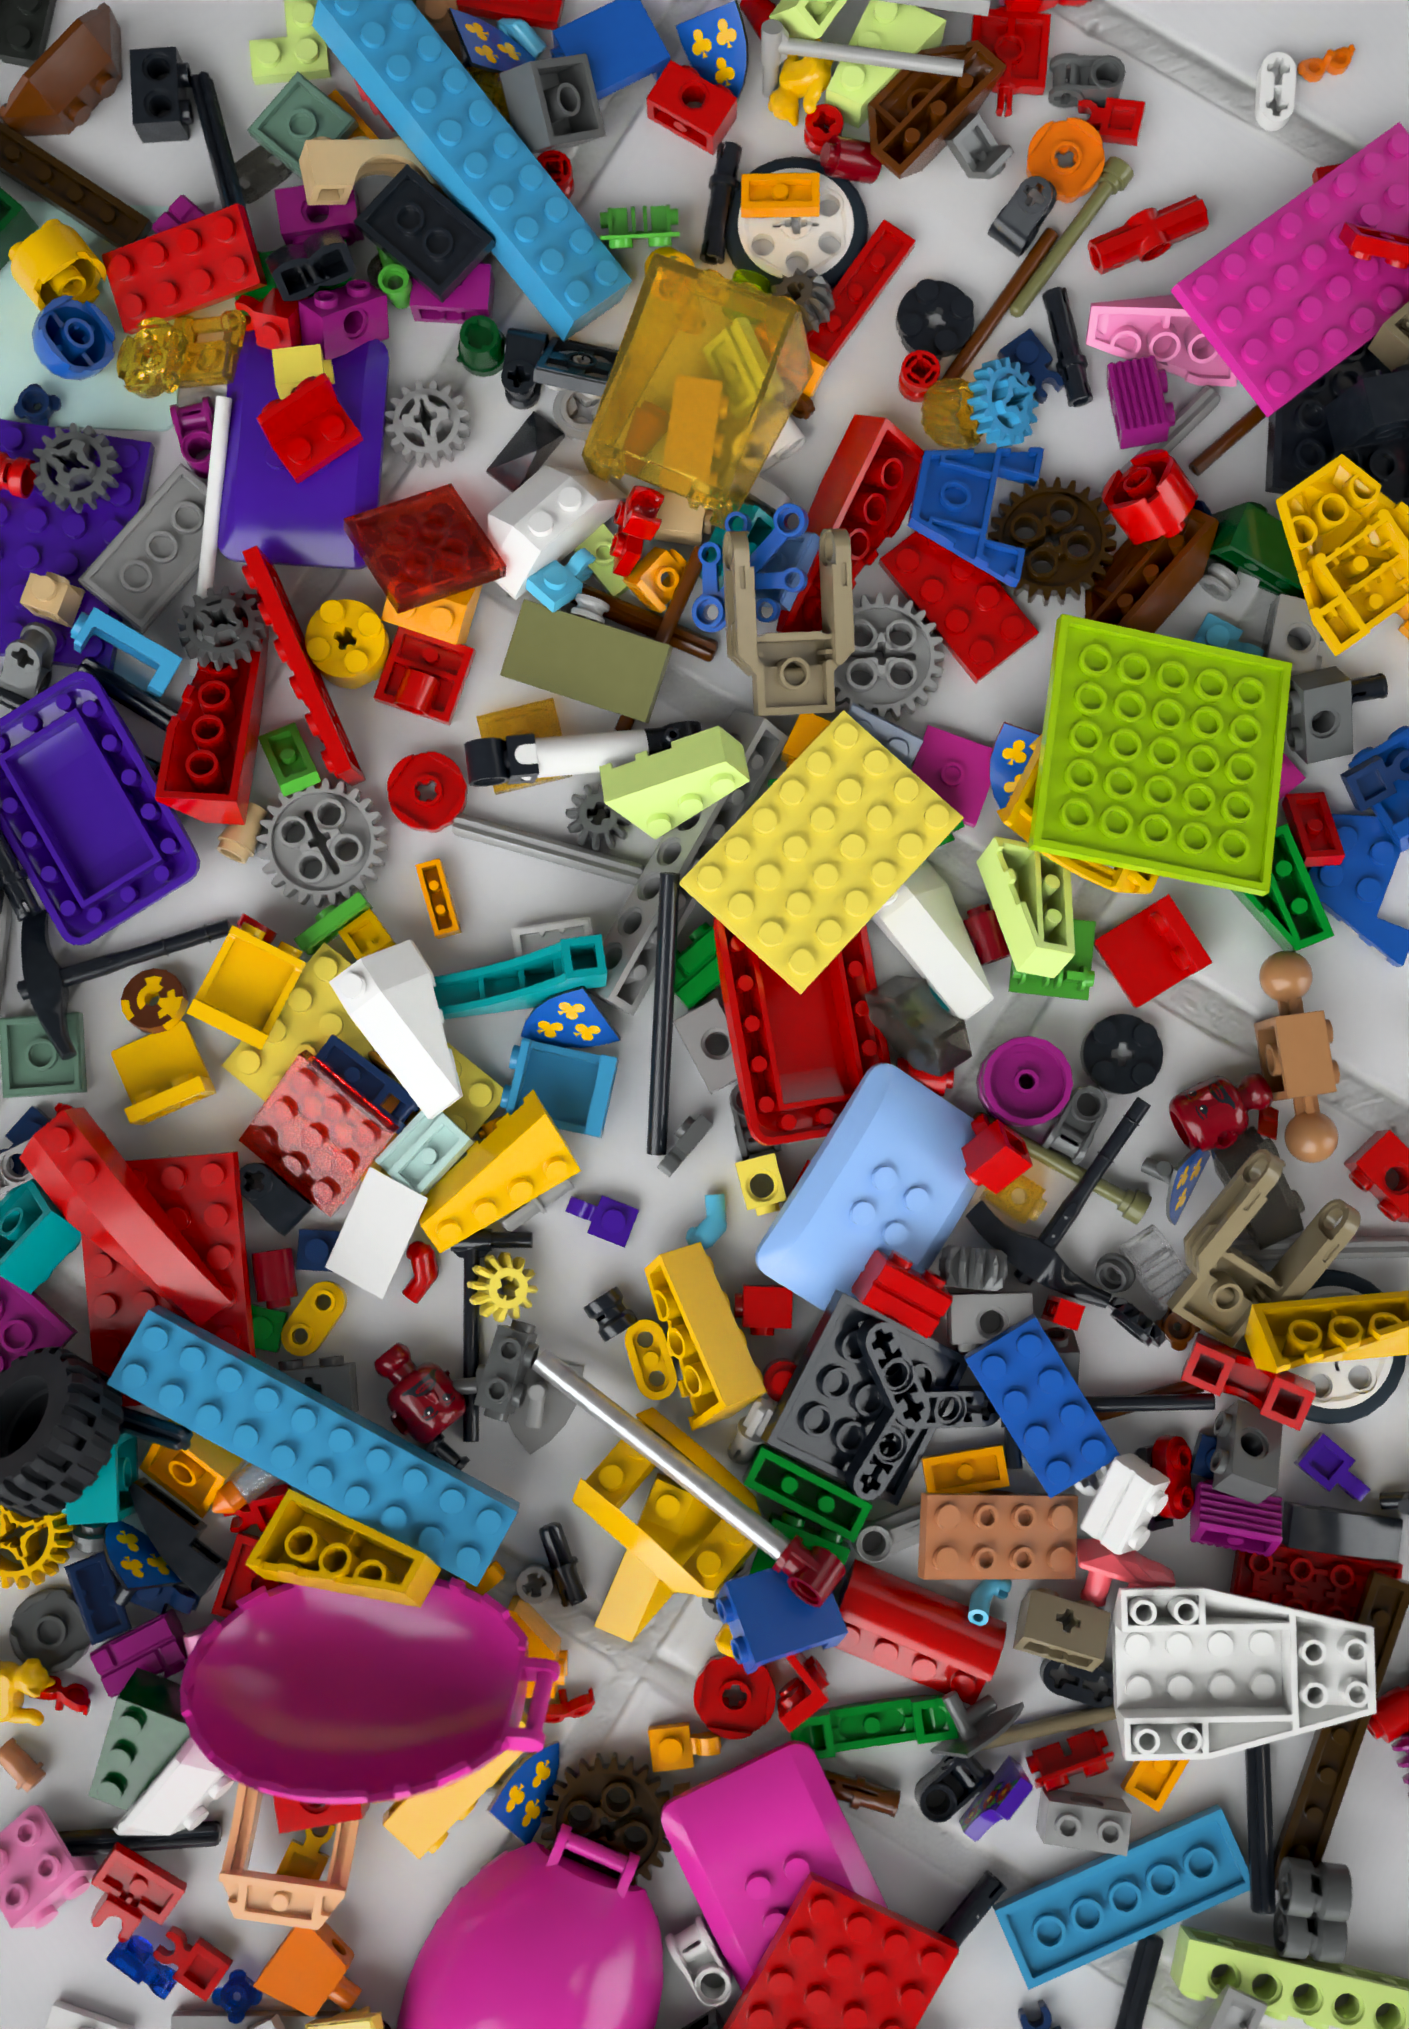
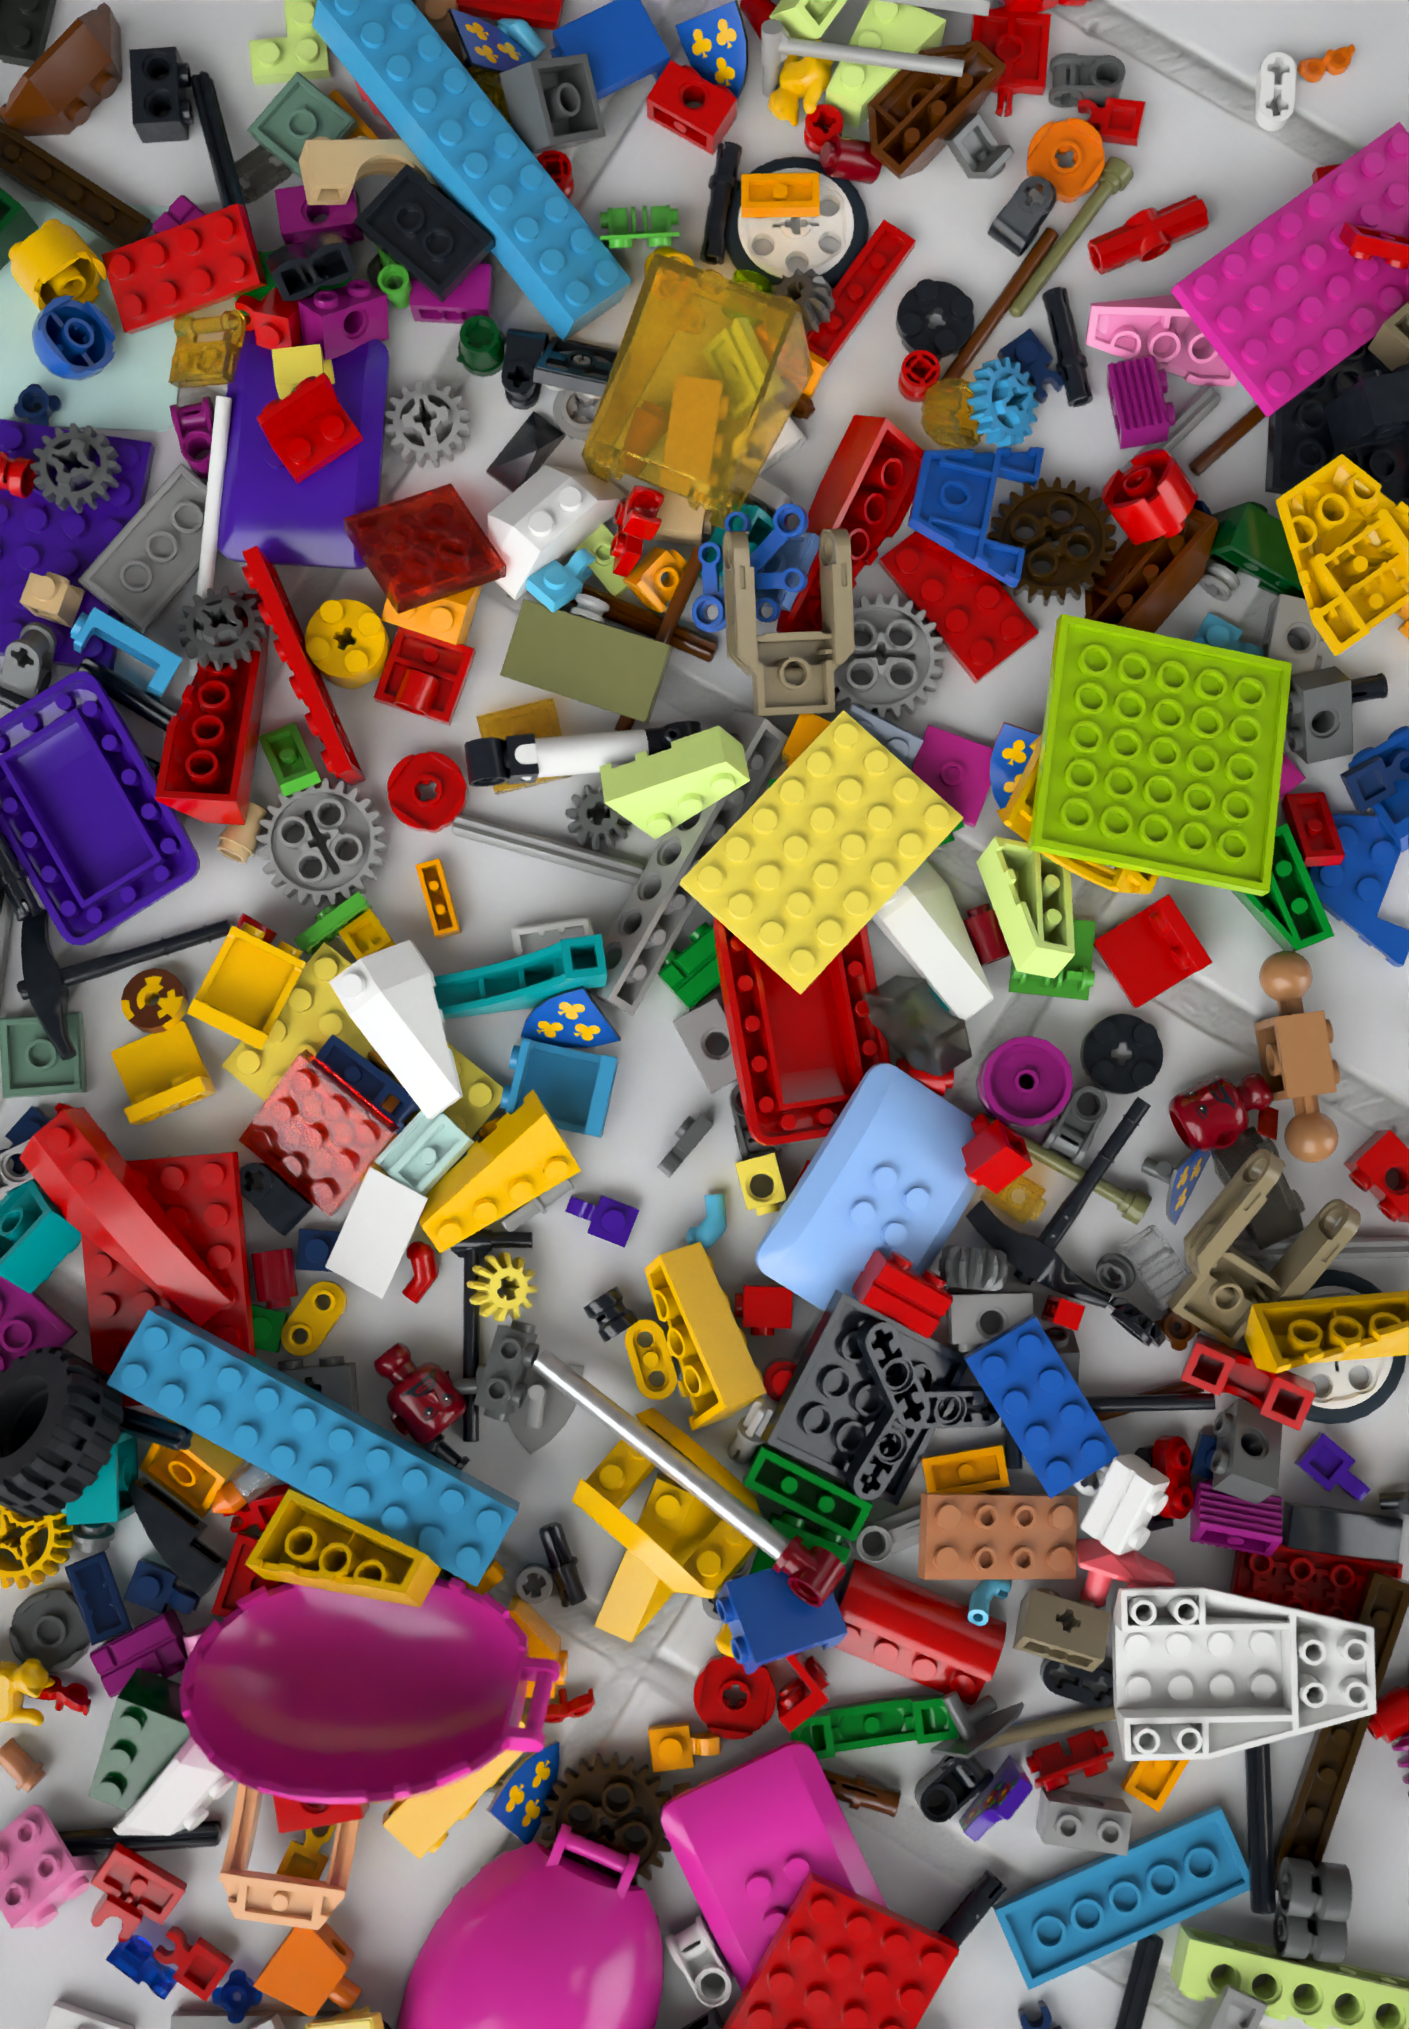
blue shield [103,1521,185,1606] -> none
clear yellow plate [117,317,189,399] -> none
black piece [646,872,680,1156] -> none

